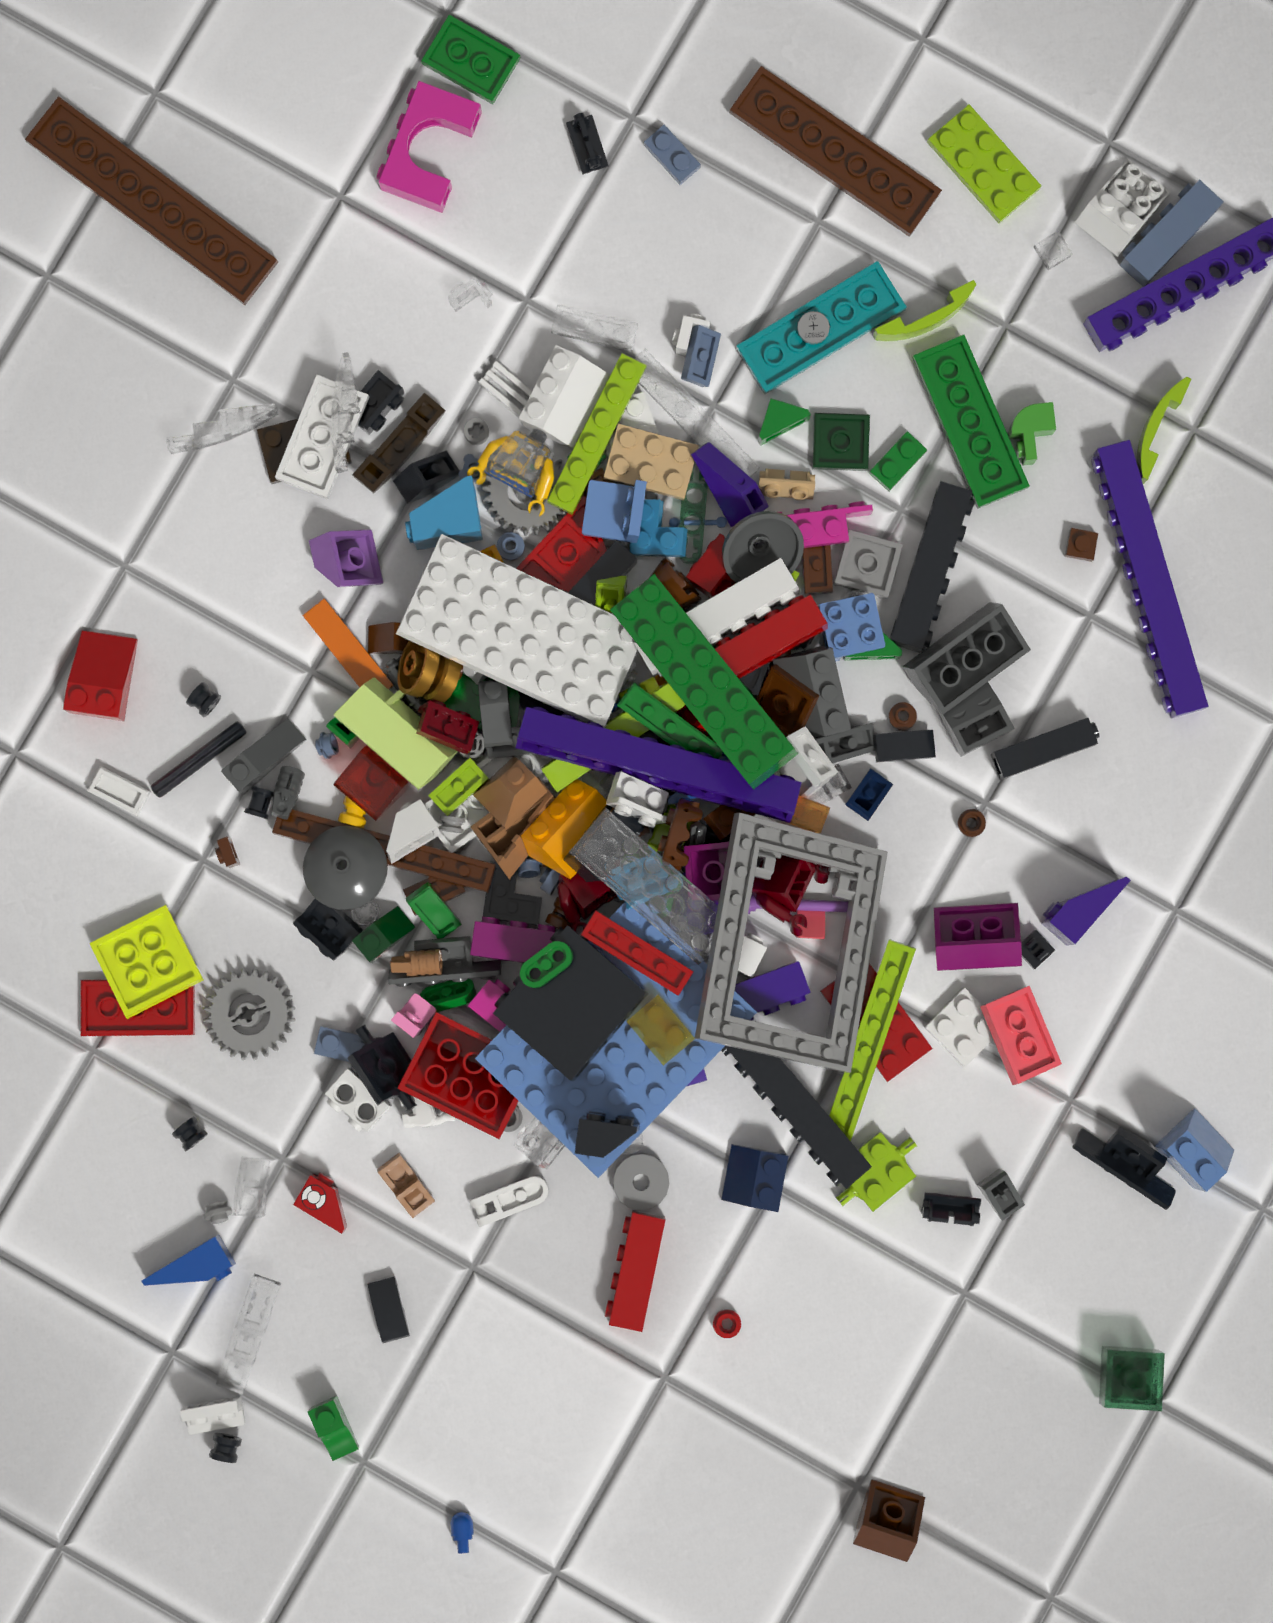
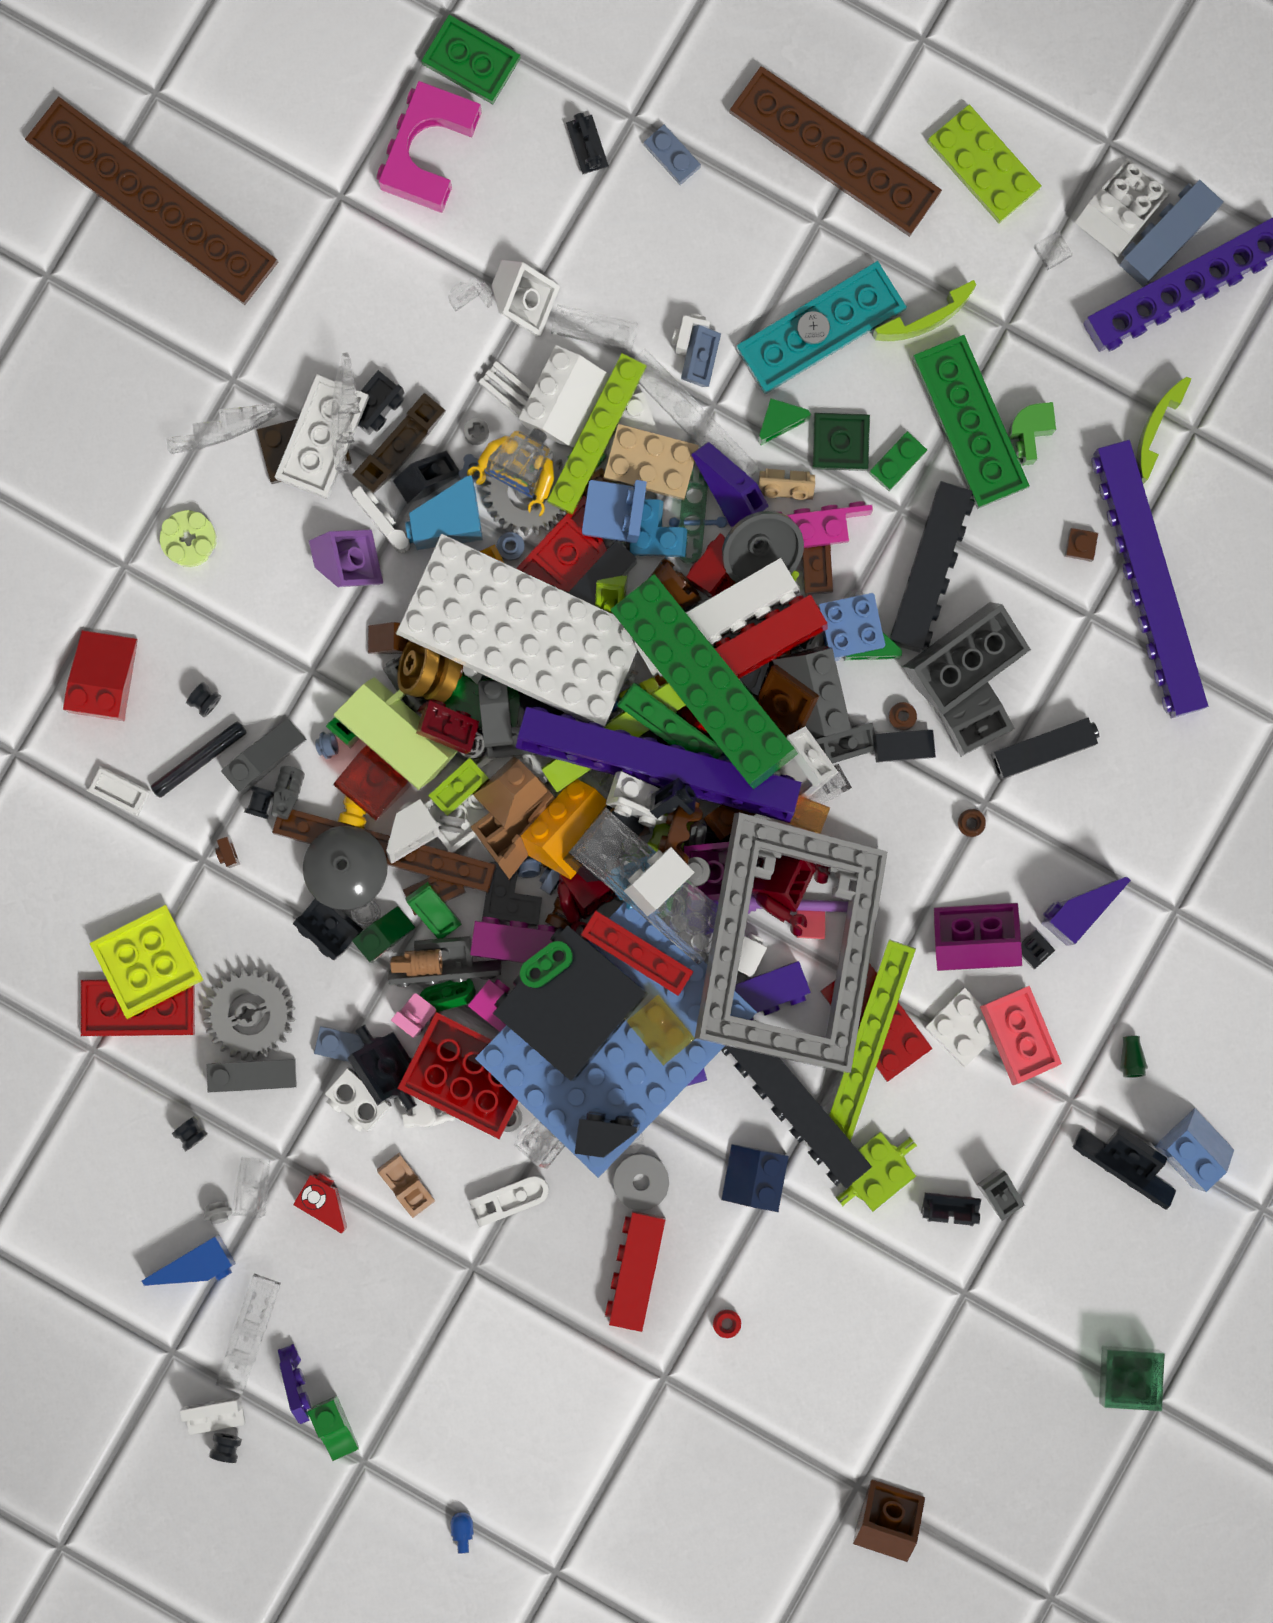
orange tile [302,599,394,690] -> none
black slope [367,1277,410,1343] -> none
light grey plate [834,530,903,599] -> none
dark blue slope [845,768,893,821] -> none
none -> yellowish green plate [160,510,217,567]
none -> dark grey slope [206,1059,297,1093]
none -> dark purple hinge [278,1344,311,1424]
none -> white hinge [352,486,411,554]
none -> white slope [492,260,560,337]
none -> white brick [624,847,695,916]
none -> black bracket [650,778,696,819]
none -> light grey plate [686,857,710,886]
none -> dark green cone [1120,1036,1148,1078]

